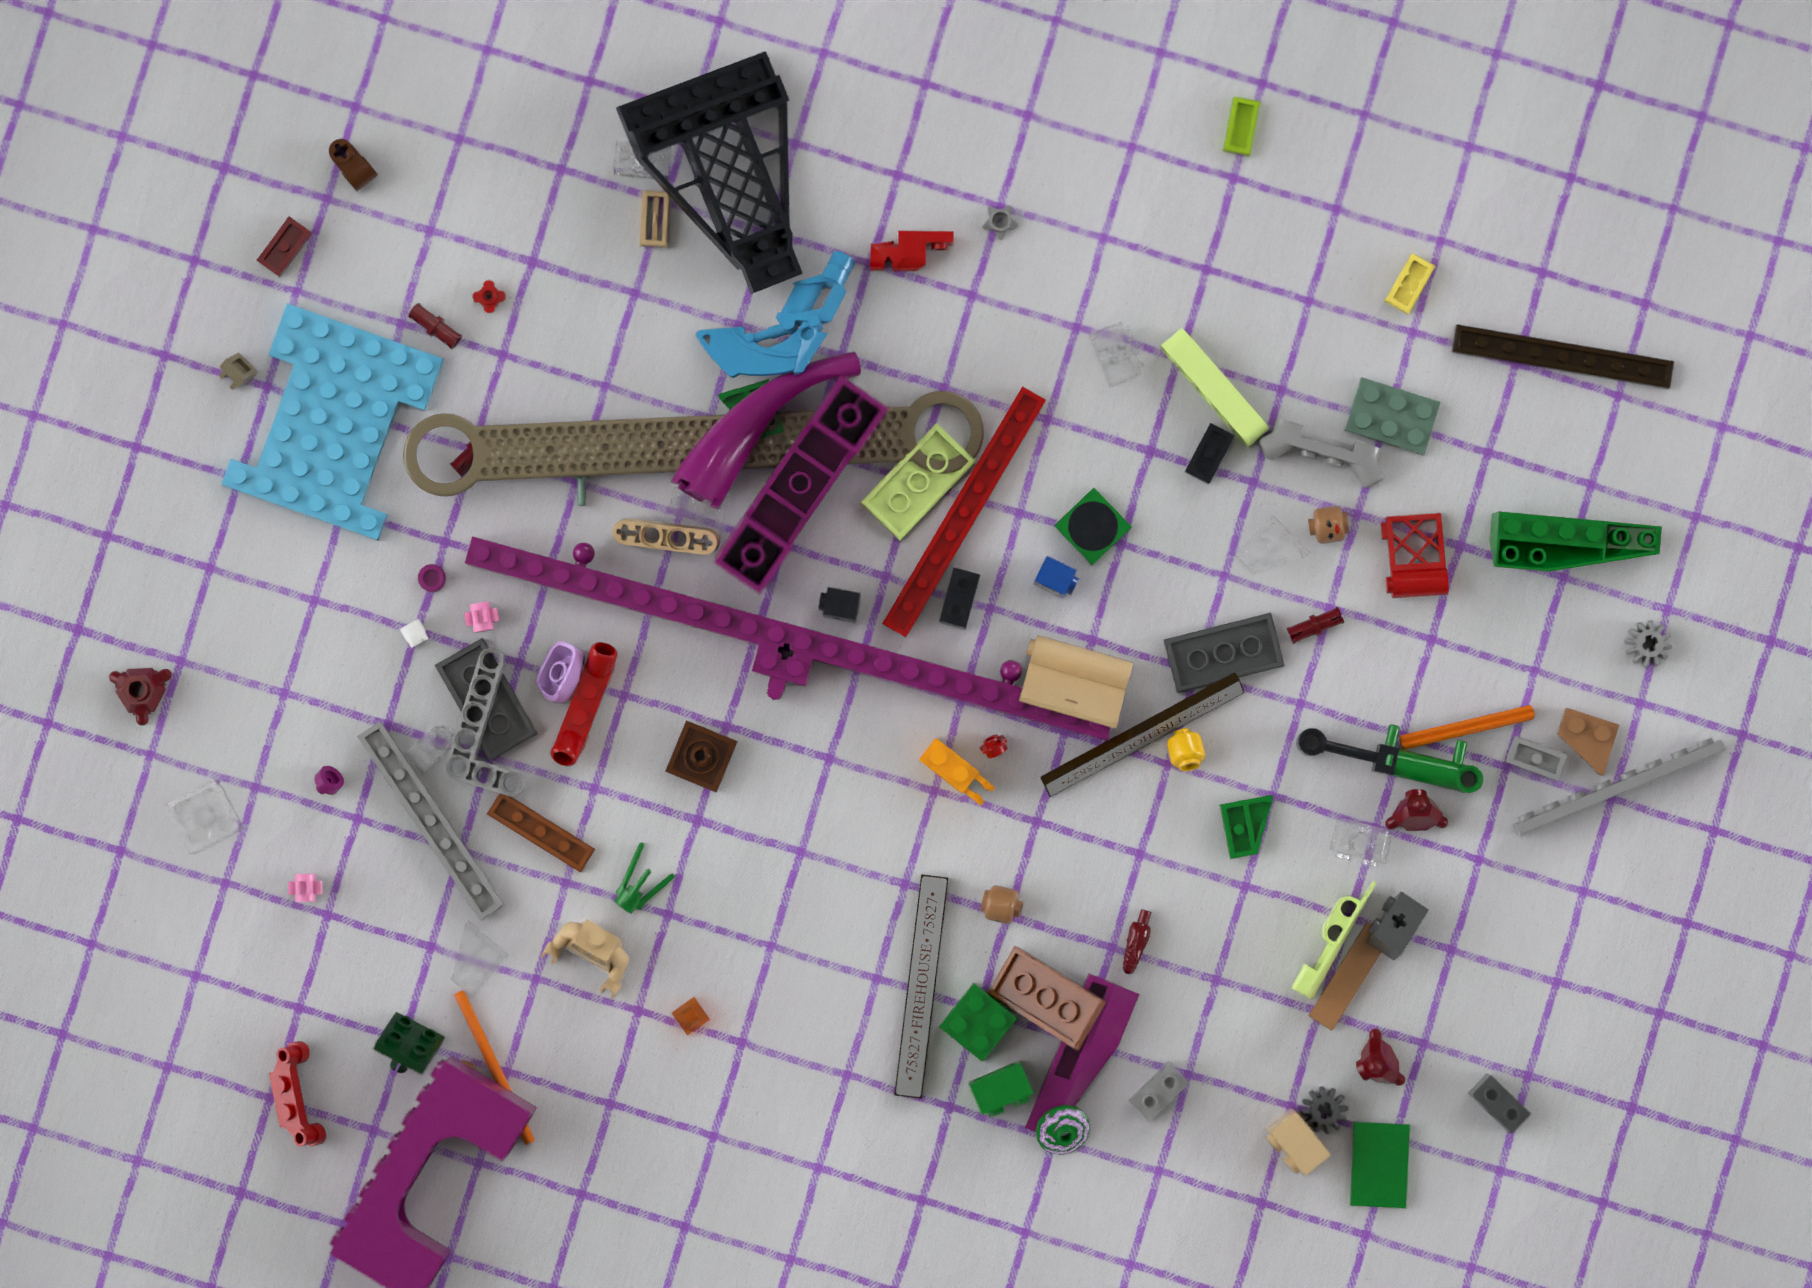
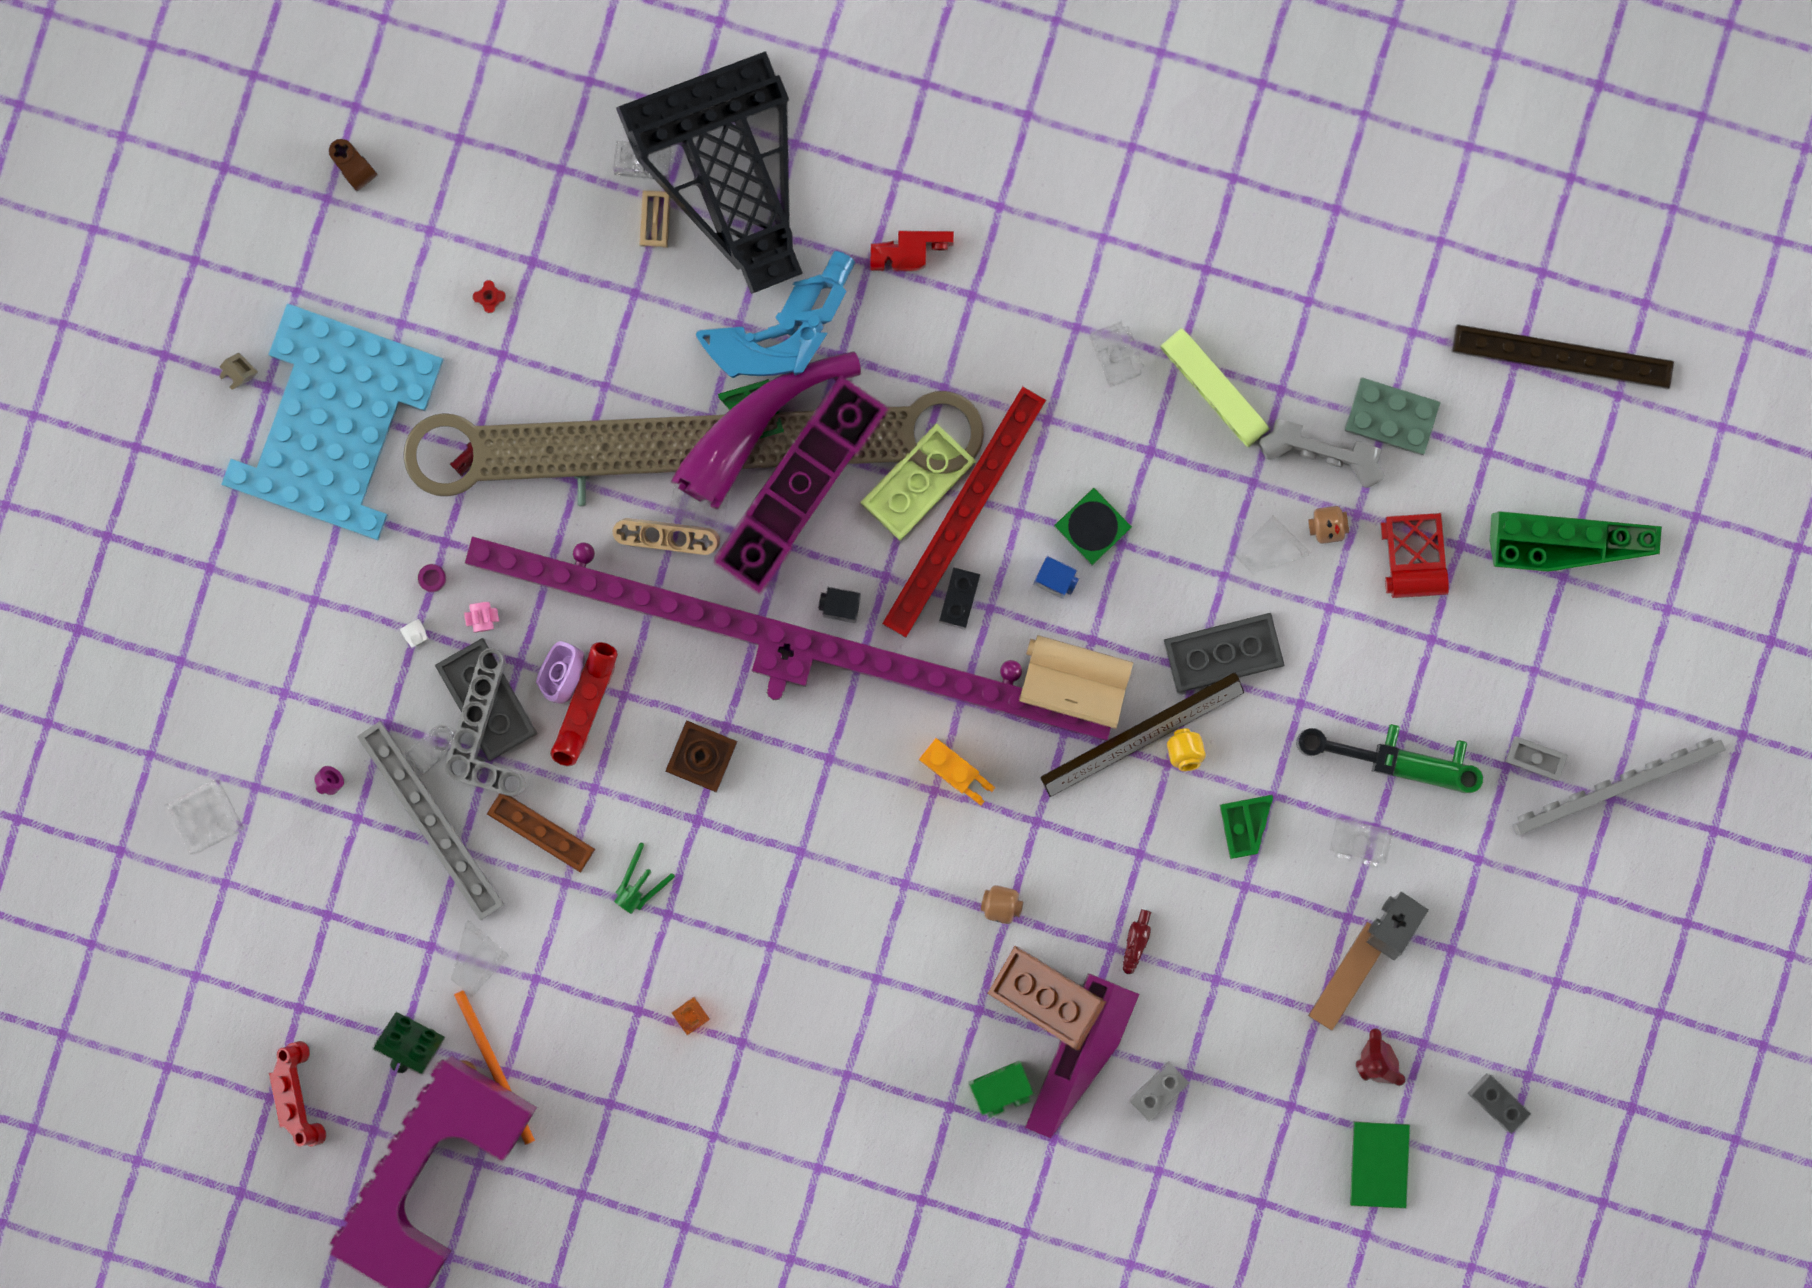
dark red rock [109,668,172,726] -> none
dark red plate [257,216,313,277] -> none
bright pink gear [288,874,322,902] -> none
dark red pin [408,303,462,350] -> none
tan torso [541,919,629,999] -> none
light grey tile [894,874,949,1099] -> none
green brick [939,983,1017,1062] -> none
red plate [980,734,1008,759] -> none
light grey plate [983,205,1018,240] -> none
dish [1035,1105,1090,1155] -> none
black plate [1185,423,1235,485] -> none
lime tile [1223,96,1261,157] -> none
tan brick [1265,1108,1331,1176] -> none
dark red pin [1287,607,1345,644] -> none
yellowish green panel [1290,881,1376,1000] -> none
dark grey gear [1300,1086,1348,1134] -> none
light yellow plate [1384,253,1436,315] -> none
dark red rock [1385,789,1448,831] -> none
orange axle [1399,705,1535,750] -> none
medium nougat wing [1557,708,1619,776] -> none
light grey gear [1624,620,1672,668] -> none

